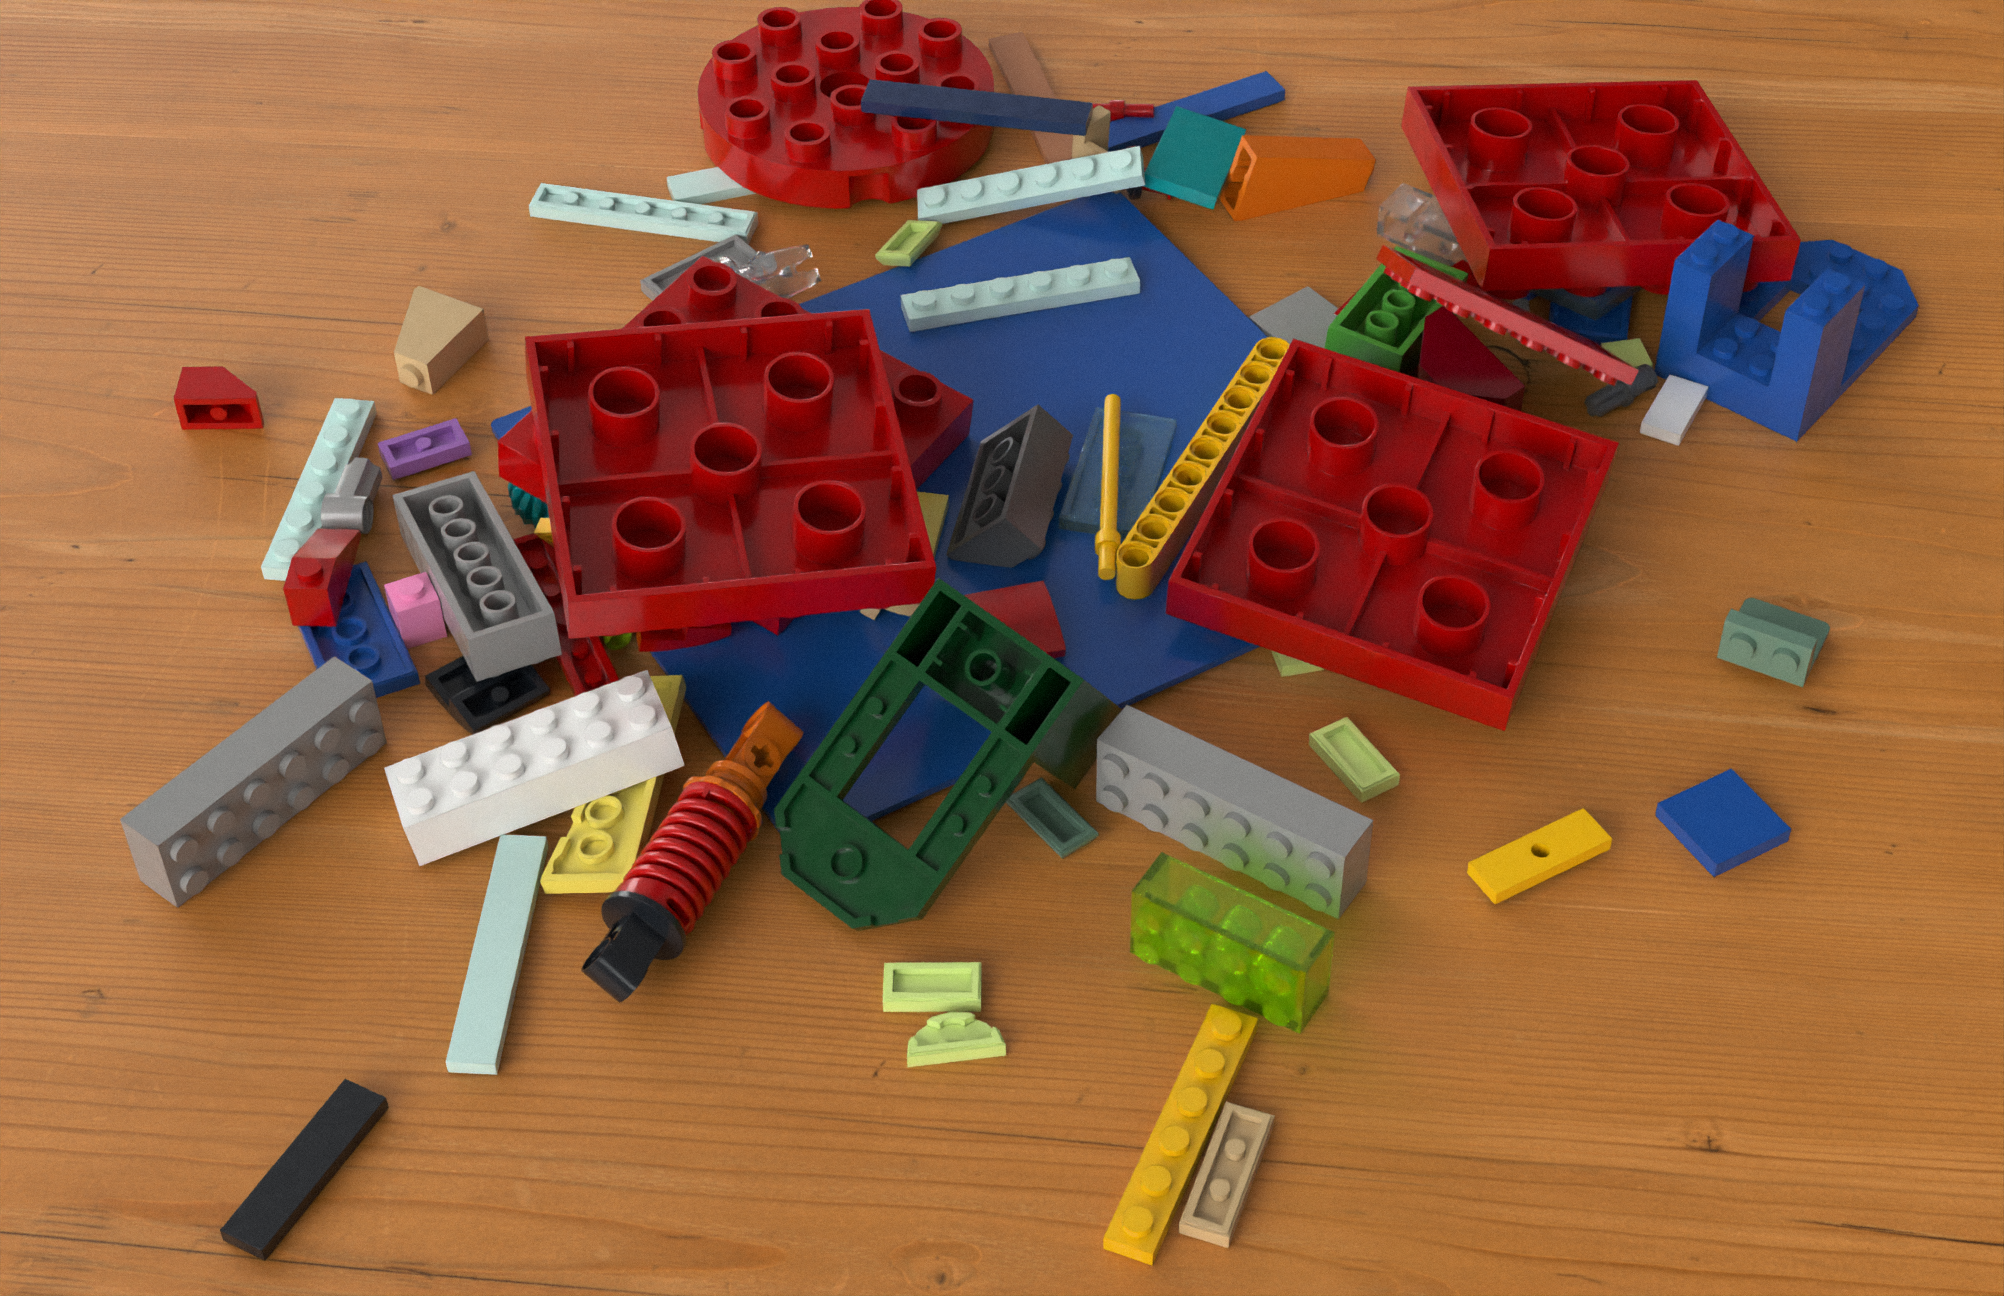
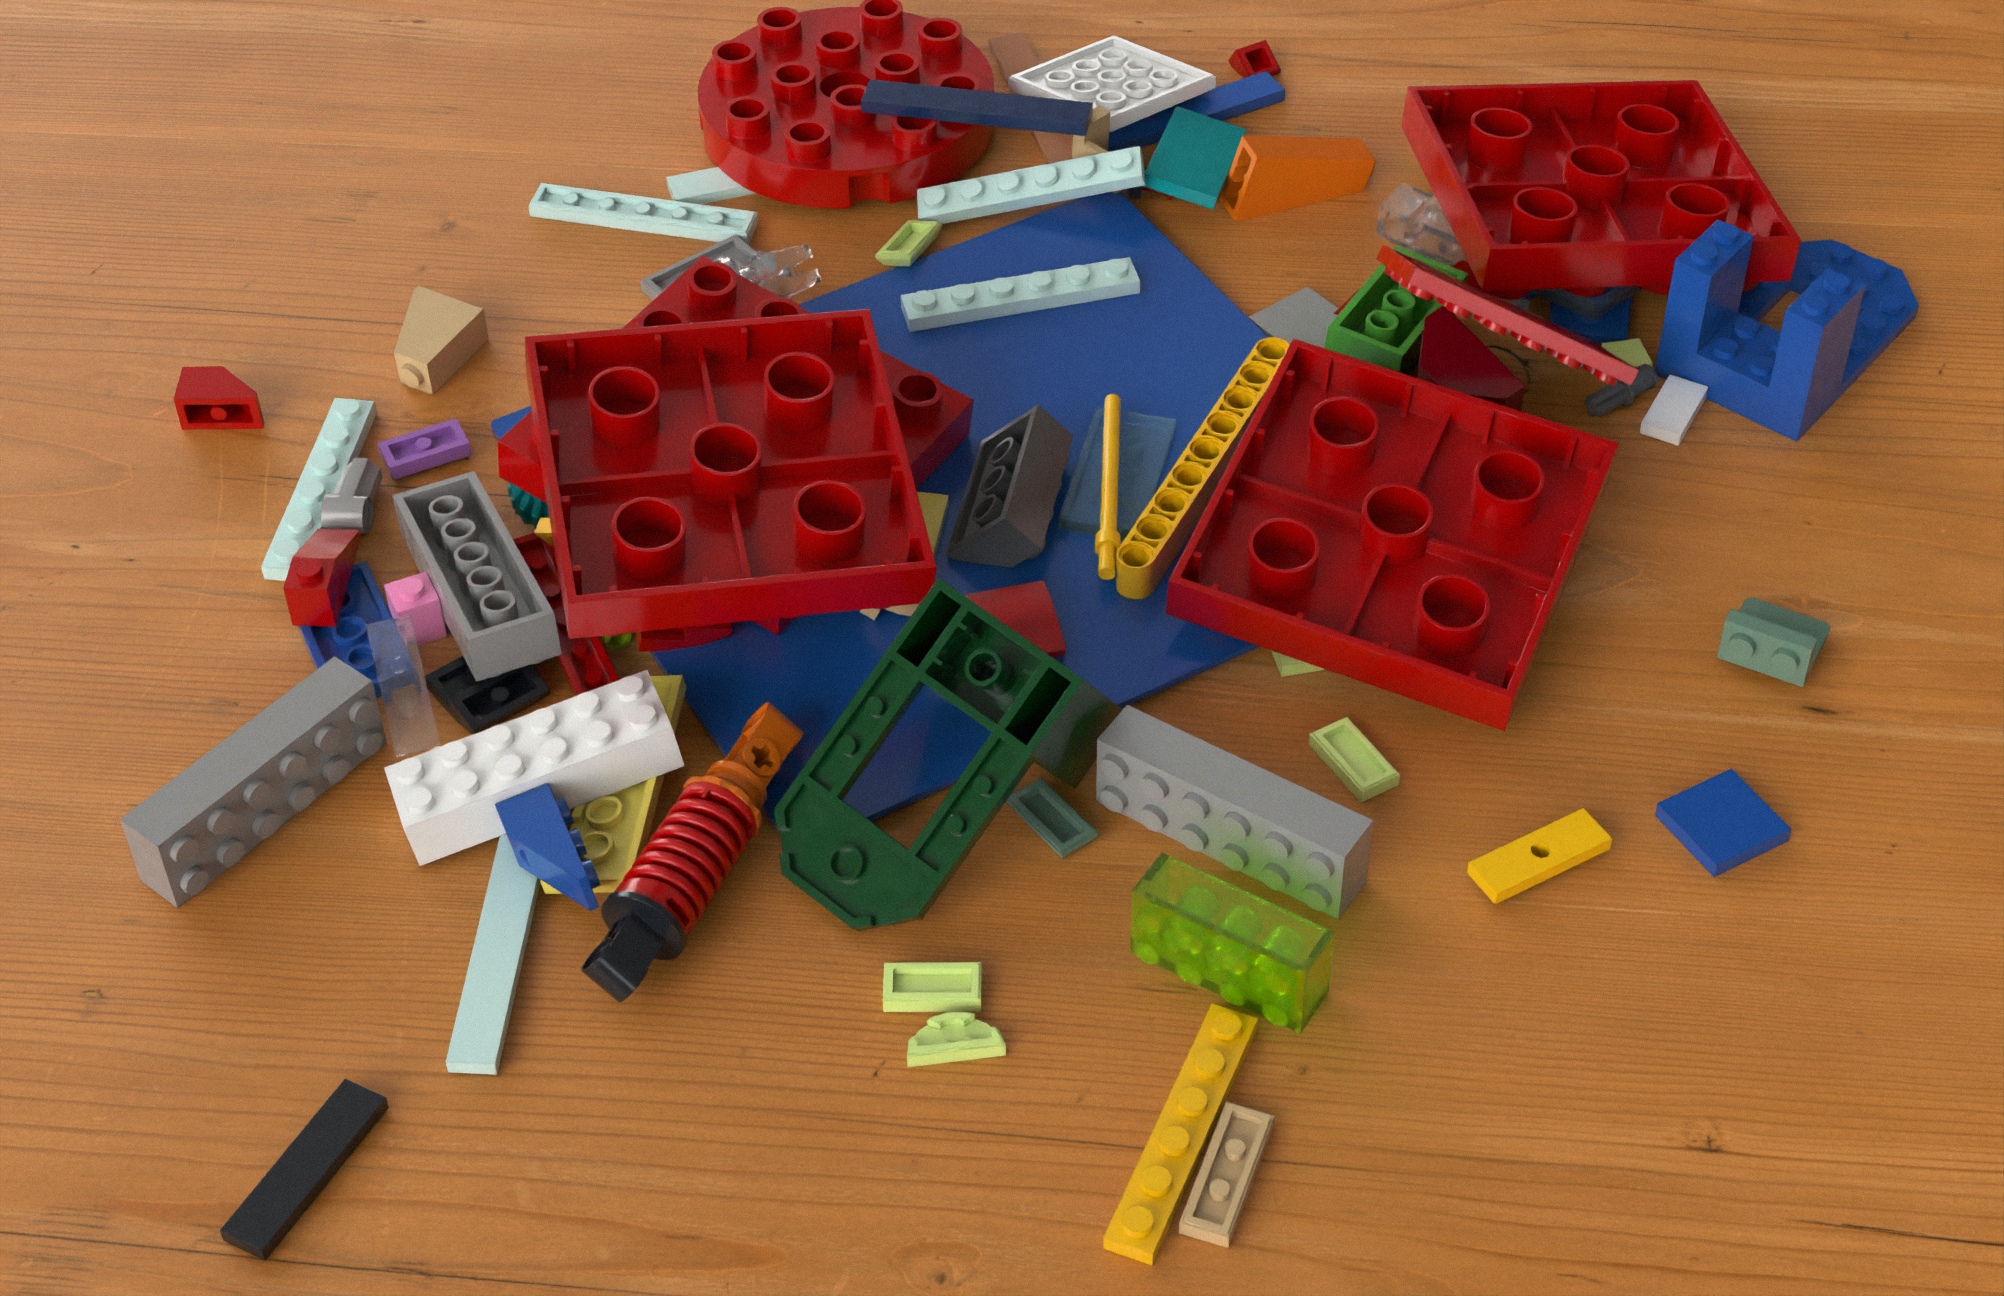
none -> clear slope [366,615,441,757]
none -> blue slope [495,783,601,911]
none -> white tile [1008,35,1216,132]
none -> red slope [1228,40,1281,78]

